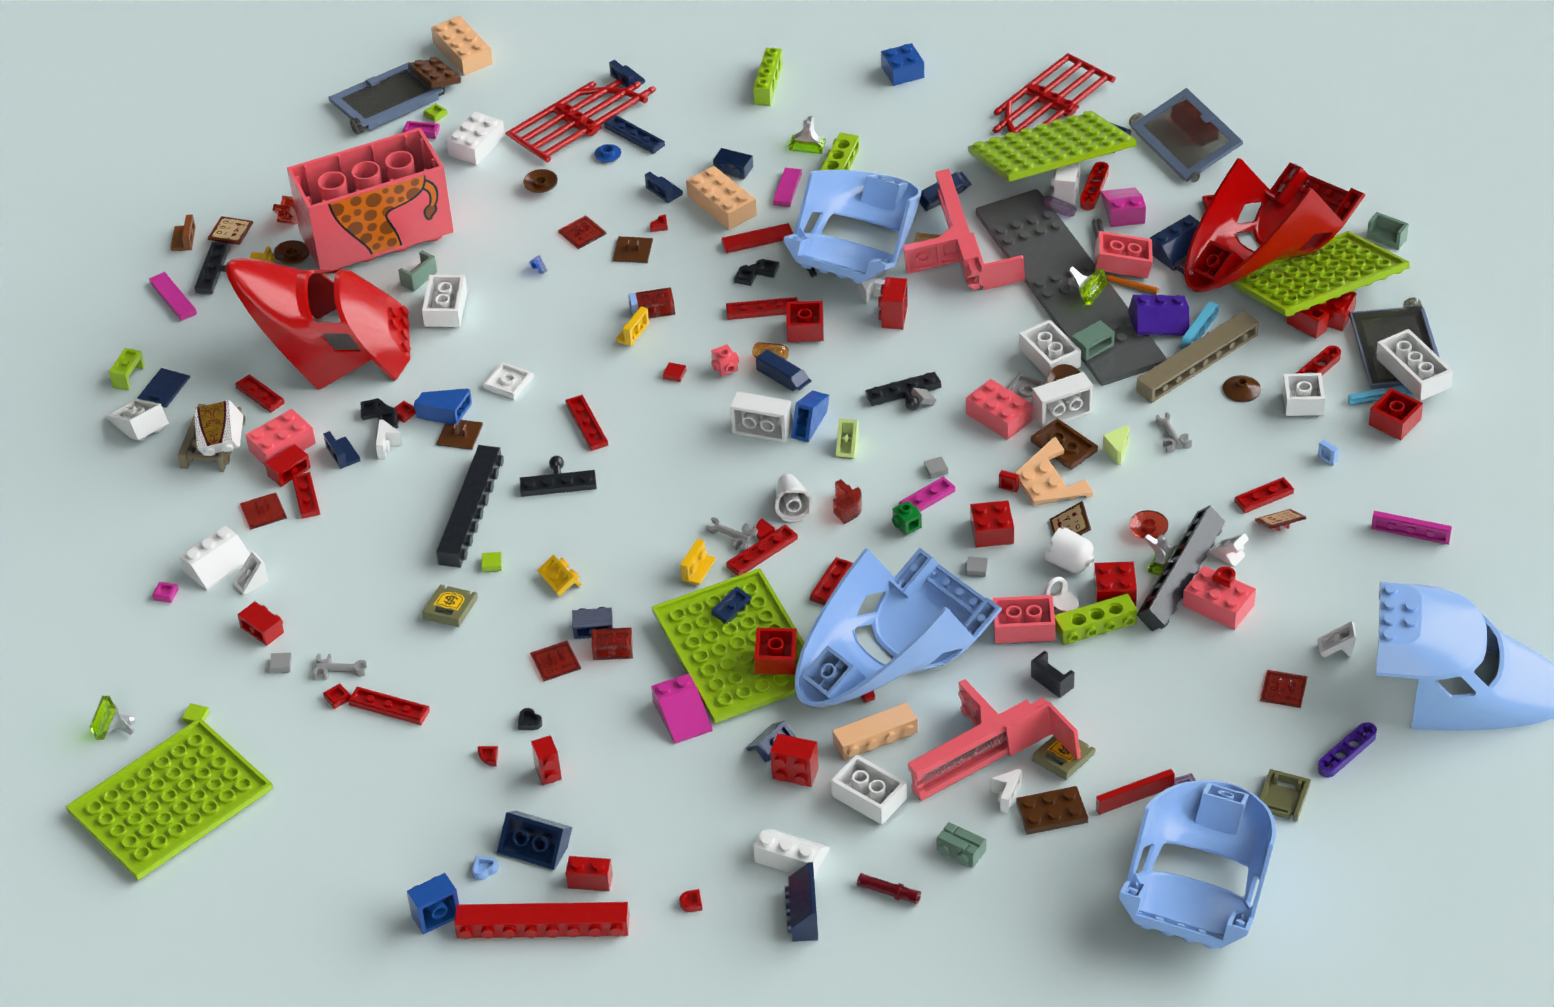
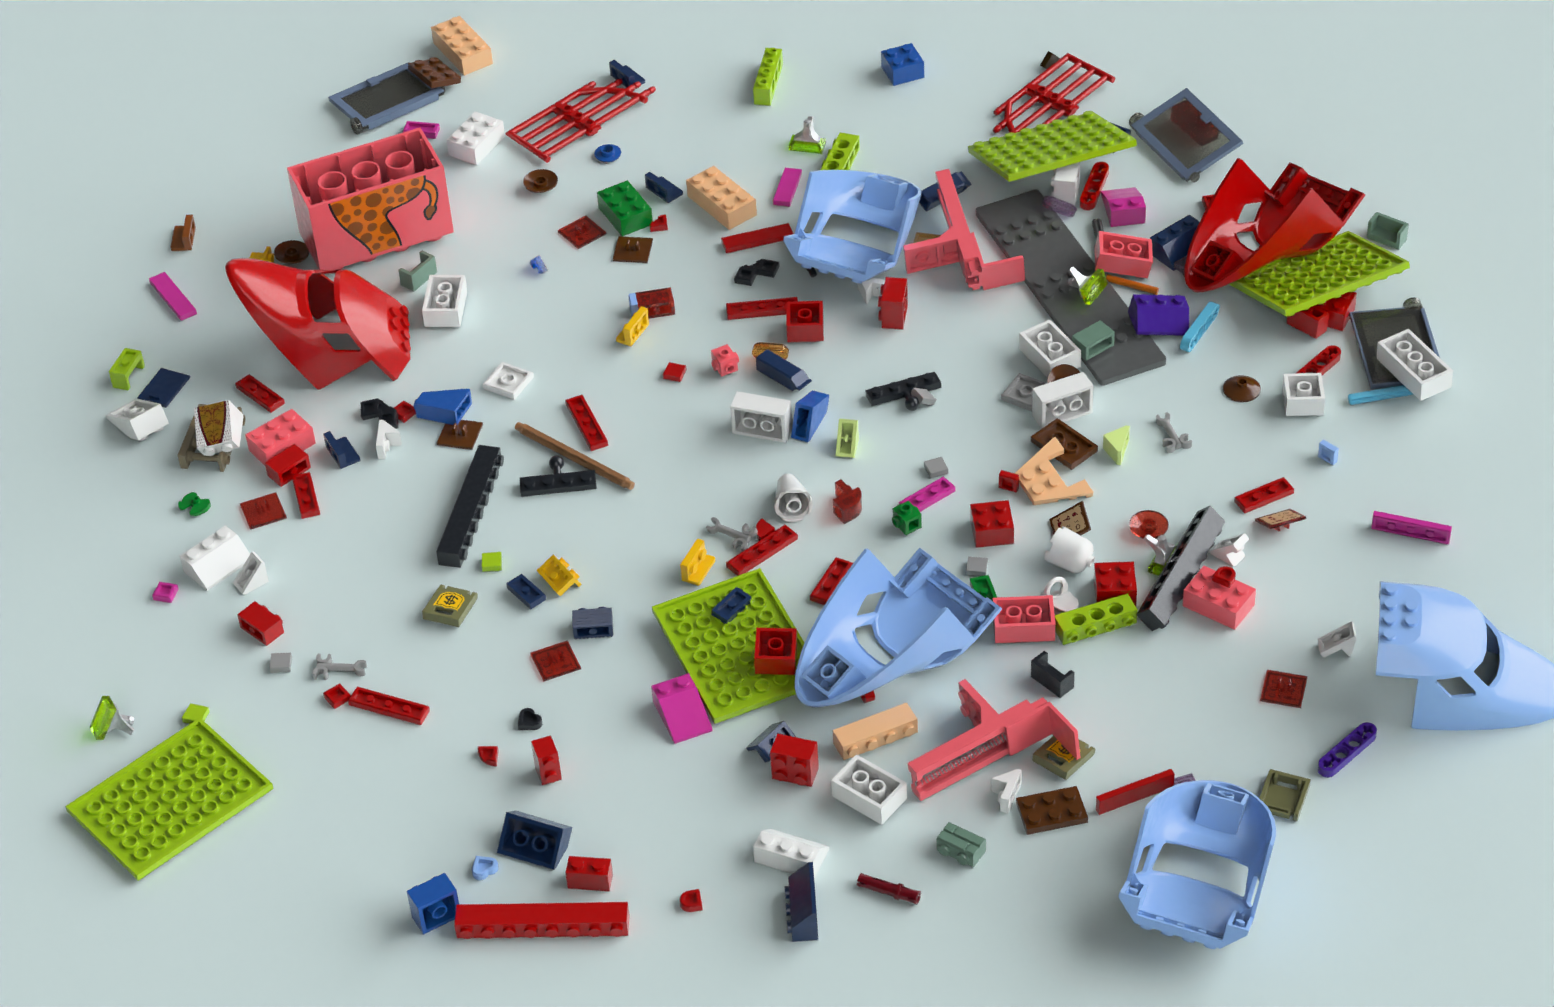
black plate [194,242,230,294] -> none
piece [208,216,253,245] -> none
clear red brick [273,195,297,225] -> none
lime tile [423,103,448,123] -> none
clear red brick [592,627,633,661] -> none
dark blue tile [604,115,665,154] -> none
dark blue brick [713,148,753,180] -> none
coral brick [966,379,1033,440] -> none
dark tan brick [1136,311,1259,403] -> none
red brick [1368,388,1423,440] -> none
none -> green piece [178,492,211,516]
none -> dark blue plate [506,574,546,610]
none -> medium nougat piece [515,422,635,490]
none -> green brick [597,180,653,236]
none -> green plate [970,575,997,601]
none -> dark brown tile [1040,51,1060,69]

